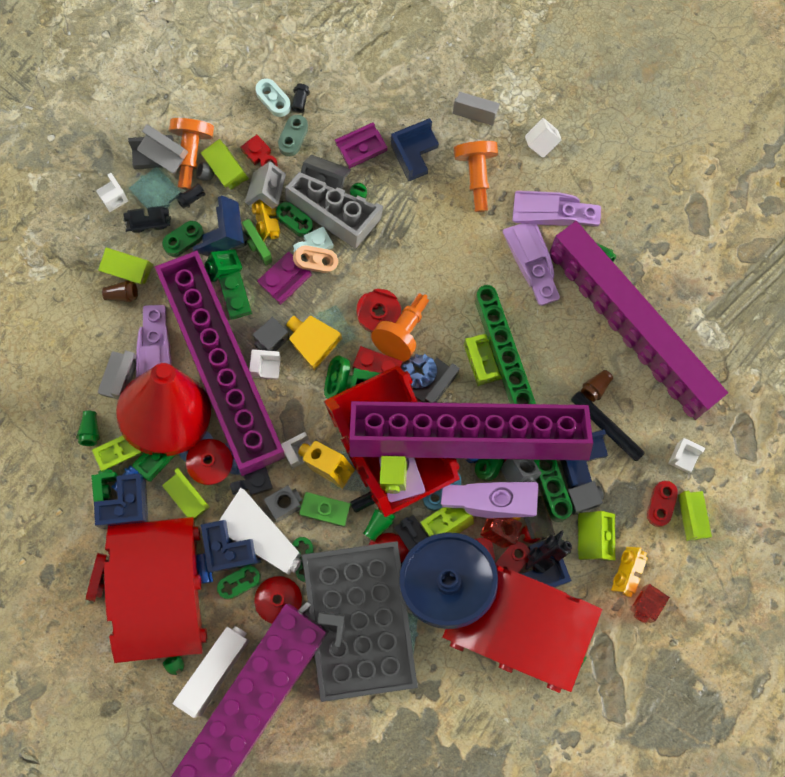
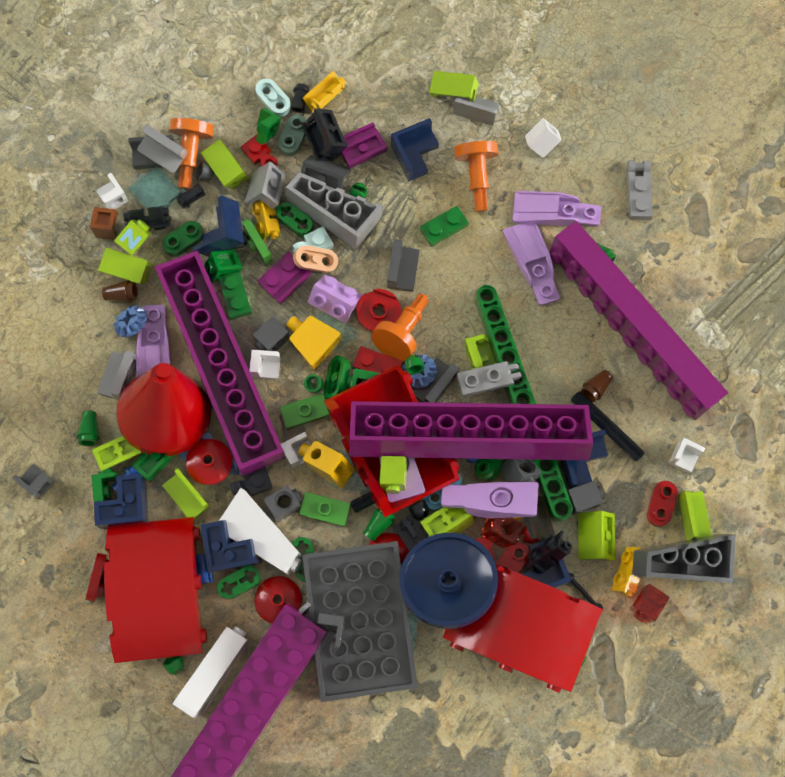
none -> dark grey panel [12,464,55,499]
none -> dark orange panel [90,207,118,240]
none -> medium blue gear [113,305,147,337]
none -> lime brick [114,219,151,256]
none -> green bracket [256,108,281,145]
none -> bright green plate [280,393,330,430]
none -> black hinge [301,108,348,161]
none -> yellow hinge [302,71,346,113]
none -> green hinge [304,374,323,393]
none -> lavender bracket [308,274,362,323]
none -> dark grey panel [387,239,420,292]
none -> green hinge [405,355,424,375]
none -> black hinge [408,500,429,520]
none -> green plate [420,206,469,247]
none -> lime hinge [429,71,479,102]
none -> light grey hinge [457,361,522,397]
none -> black hinge [569,573,603,611]
none -> light grey plate [627,160,653,220]
none -> dark grey wedge [632,534,736,583]

